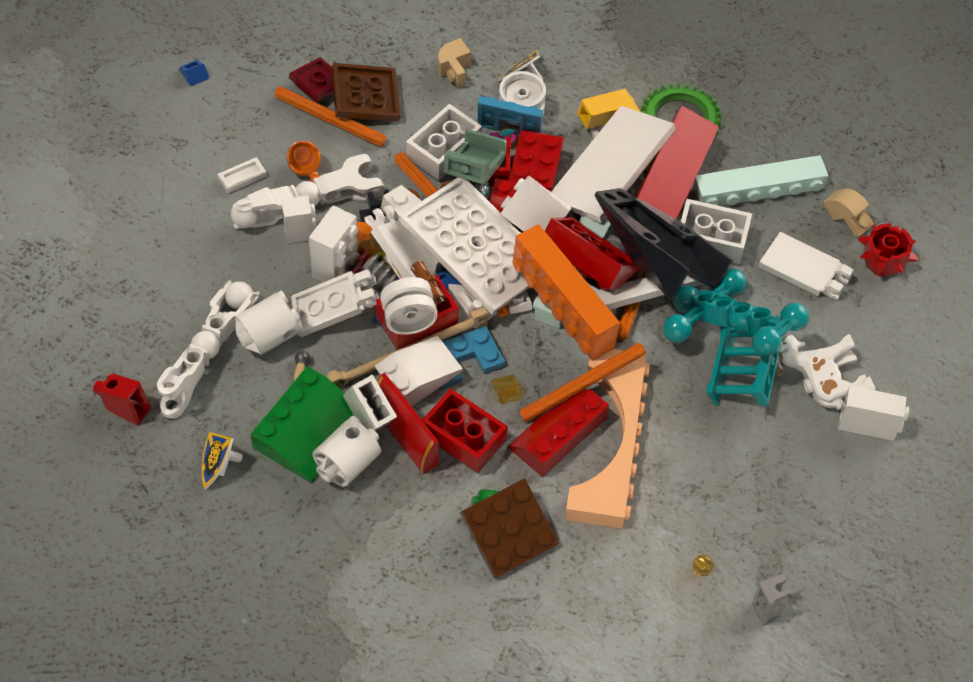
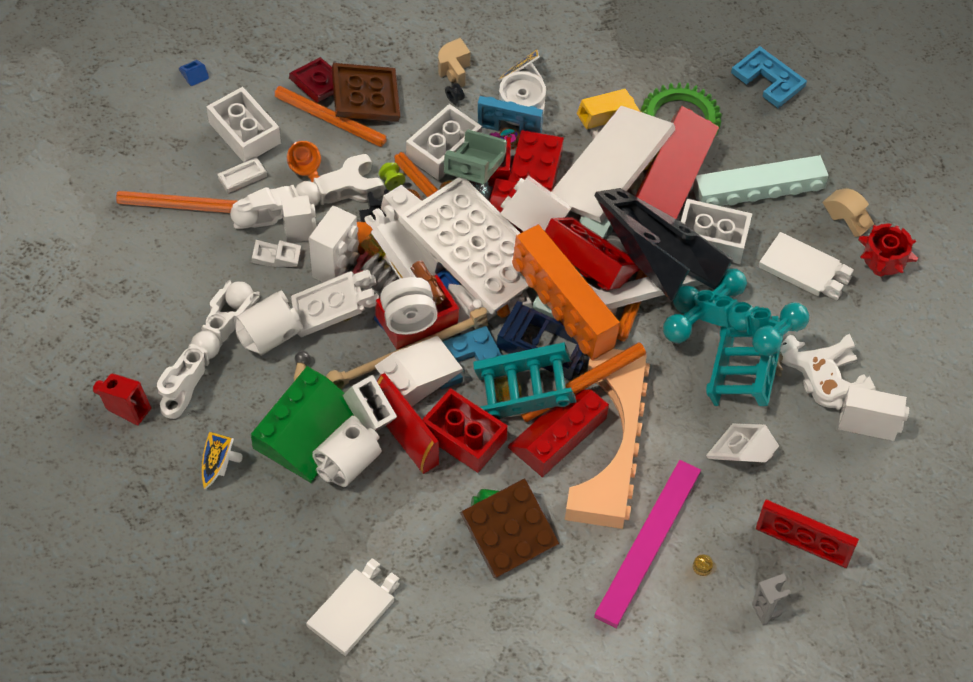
none -> orange axle [116,191,237,213]
none -> white brick [206,87,281,162]
none -> white slope [251,240,301,267]
none -> white tile [306,558,400,656]
none -> lime wheel [378,162,406,190]
none -> black bush [445,82,465,104]
none -> teal fence [473,342,576,420]
none -> dark blue door [496,301,589,381]
none -> dark pink tile [594,459,701,629]
none -> white slope [706,423,779,462]
none -> dark azure plate [731,46,807,108]
none -> red tile [755,499,859,568]

